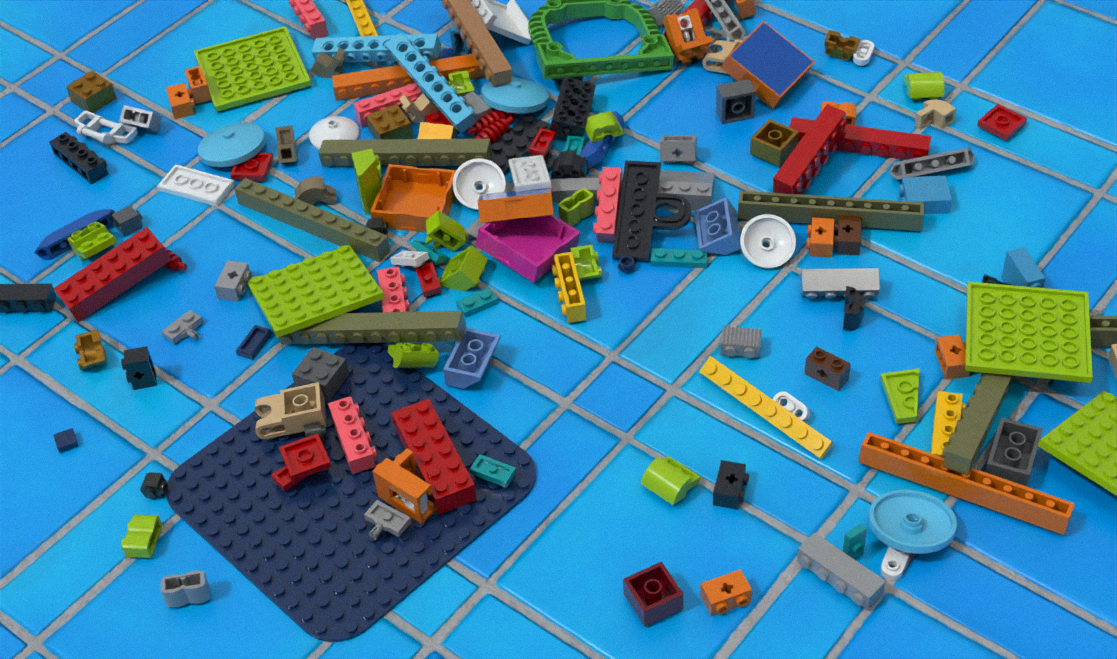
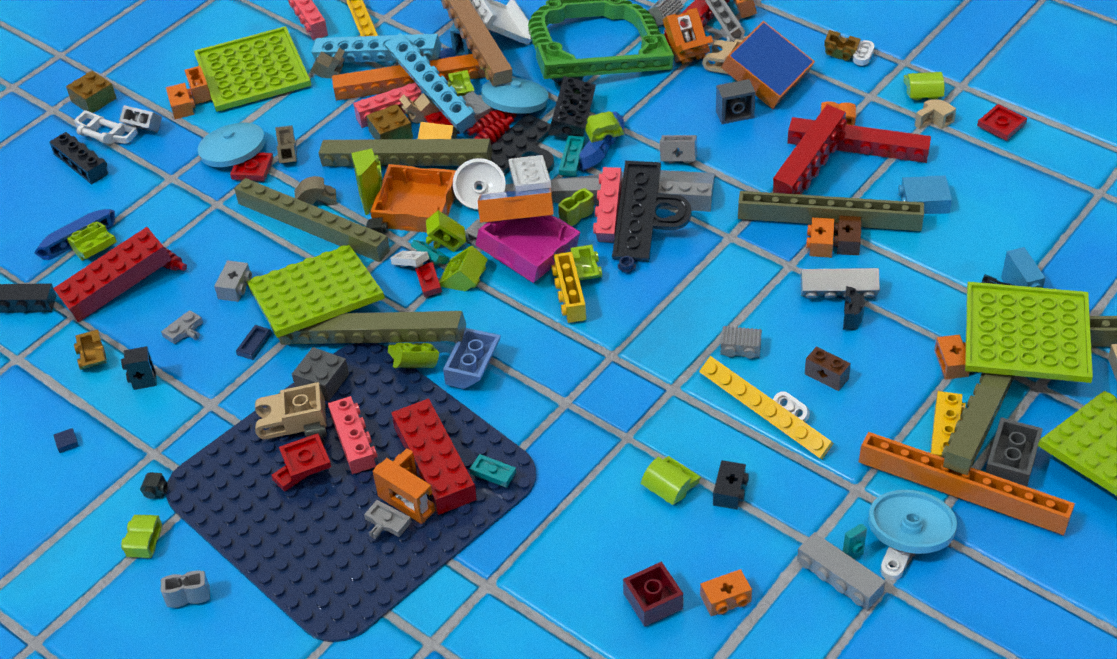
dark grey brick [112,205,143,237] -> none
white tile [157,164,235,207] -> none
white dish [309,116,360,150] -> none
coral brick [377,267,410,313] -> none
teal plate [456,287,499,318] -> none
red plate [529,128,557,157] -> none
black cylinder [551,150,588,179] -> none
teal plate [651,248,707,268] -> none
medium blue slope [694,197,741,255] -> none
white dish [740,214,796,269] -> none
pearl gold brick [750,119,799,167] -> none
lime wing [880,368,920,424] -> none
light grey brick [889,147,975,180] -> none

